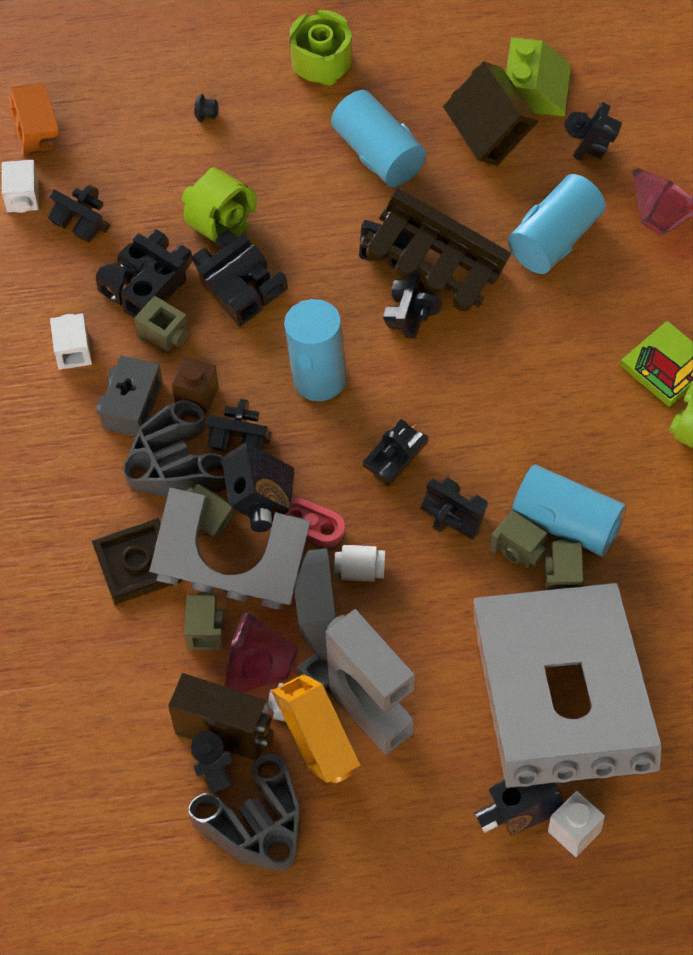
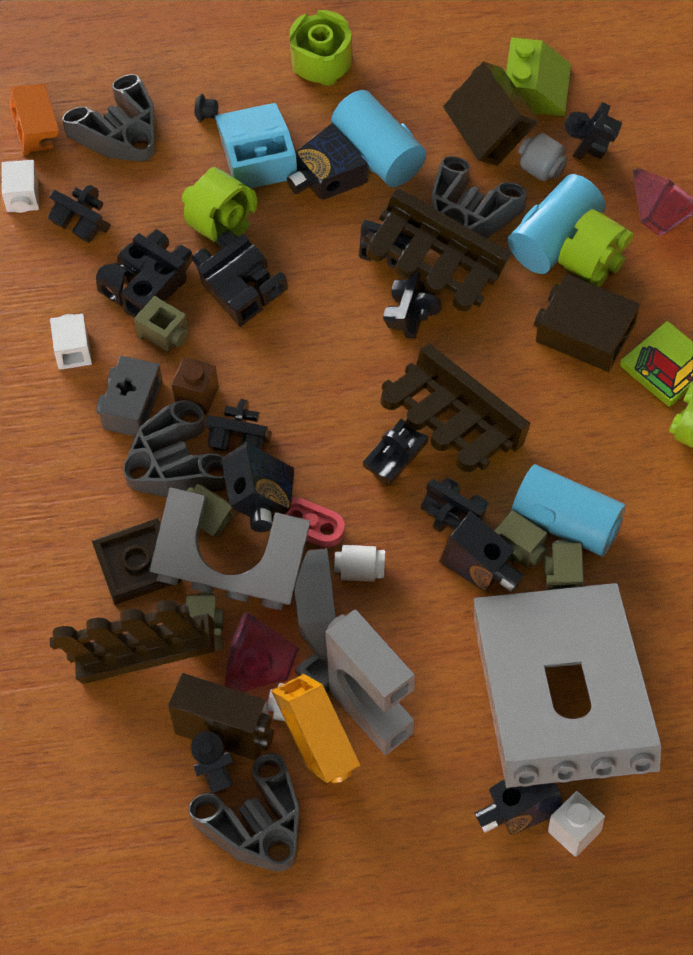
medium azure piece [284,299,347,401] -> none
none -> dark brown fence [50,600,216,684]
none -> dark grey connector [62,74,157,162]
none -> medium azure slope [215,103,297,188]
none -> black torso [287,123,368,200]
none -> dark brown fence [380,343,531,472]
none -> dark grey connector [432,156,527,239]
none -> black torso [439,511,524,592]
none -> light grey head [518,133,568,181]
none -> dark brown brick [534,273,640,372]
none -> lime brick [558,209,634,287]

